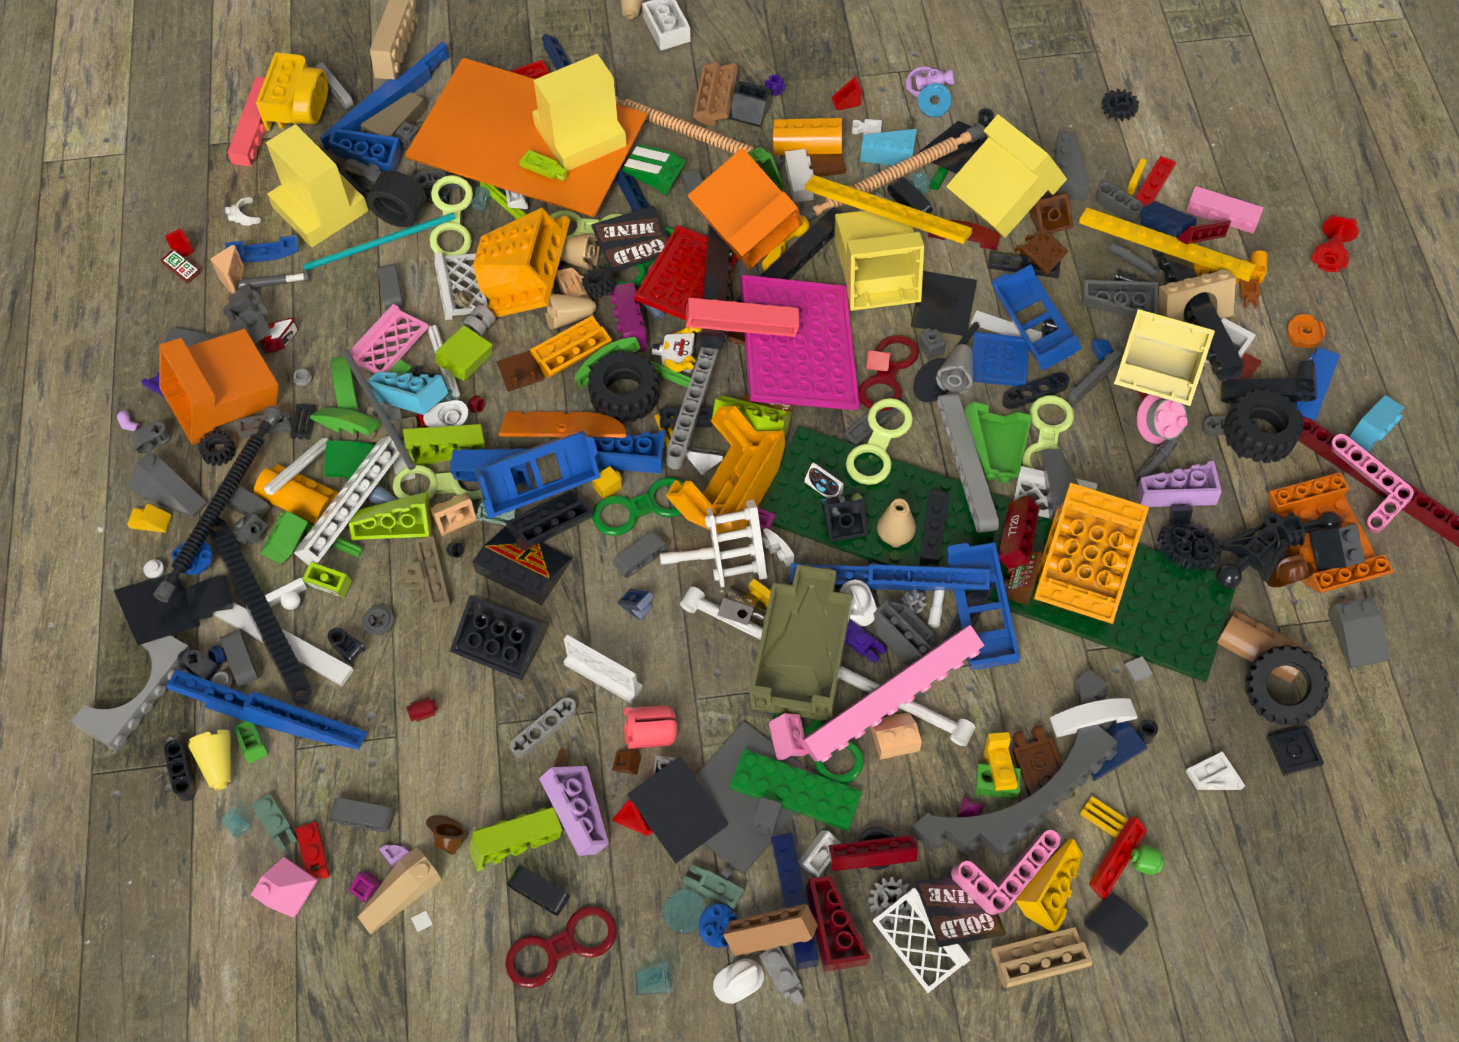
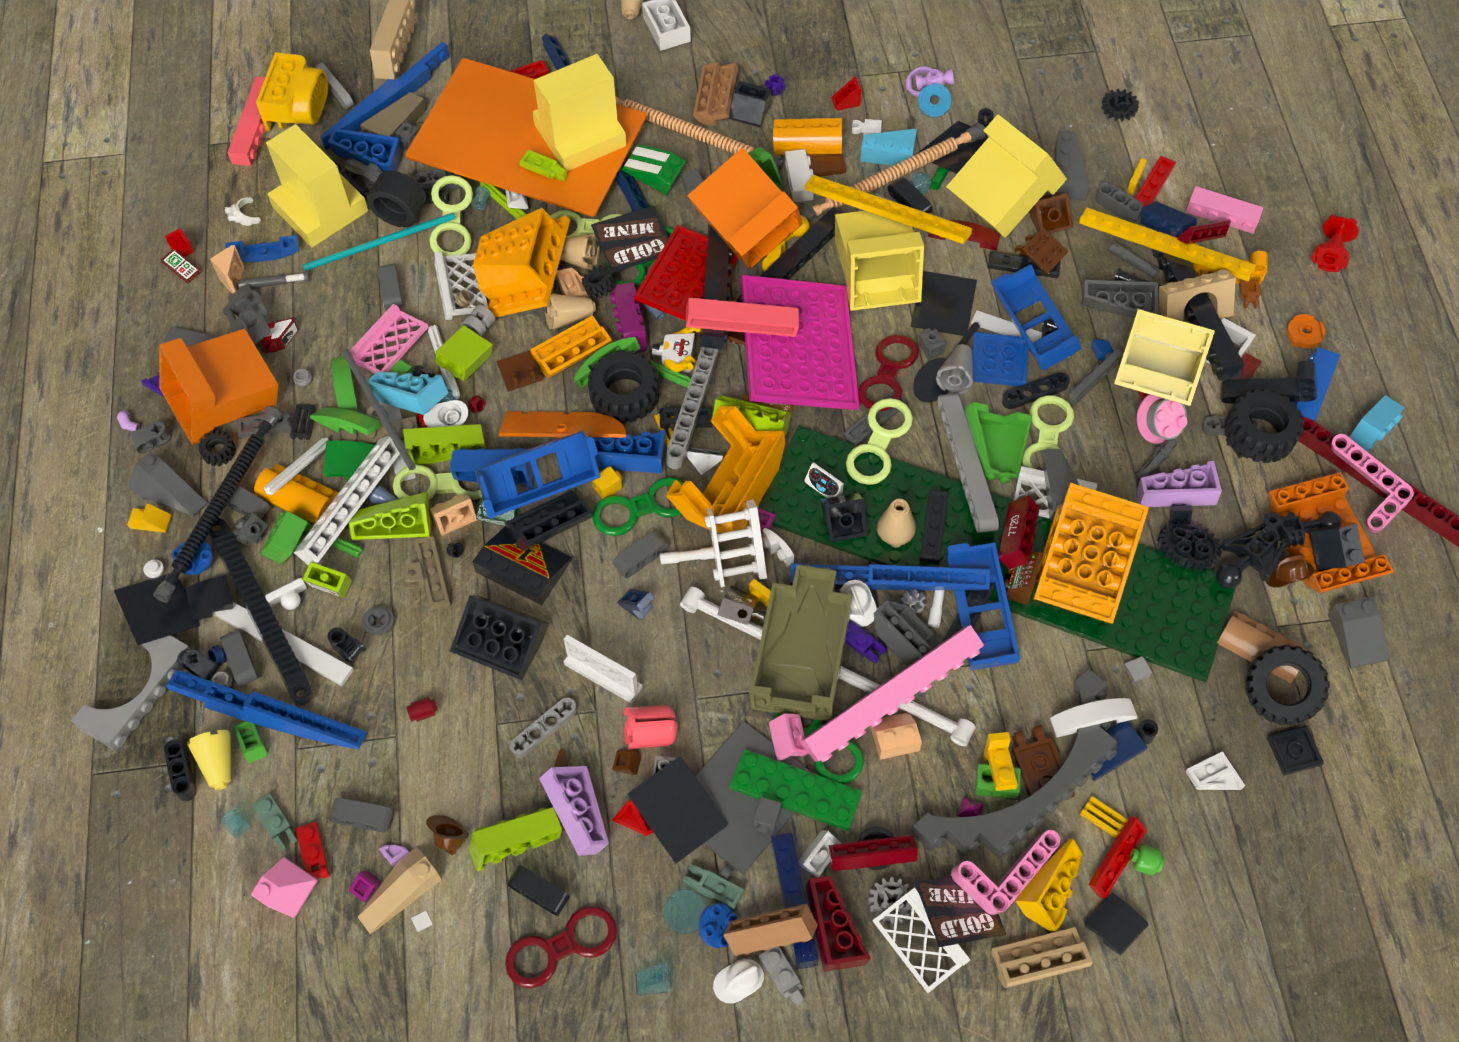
panel [866,350,892,371] -> none

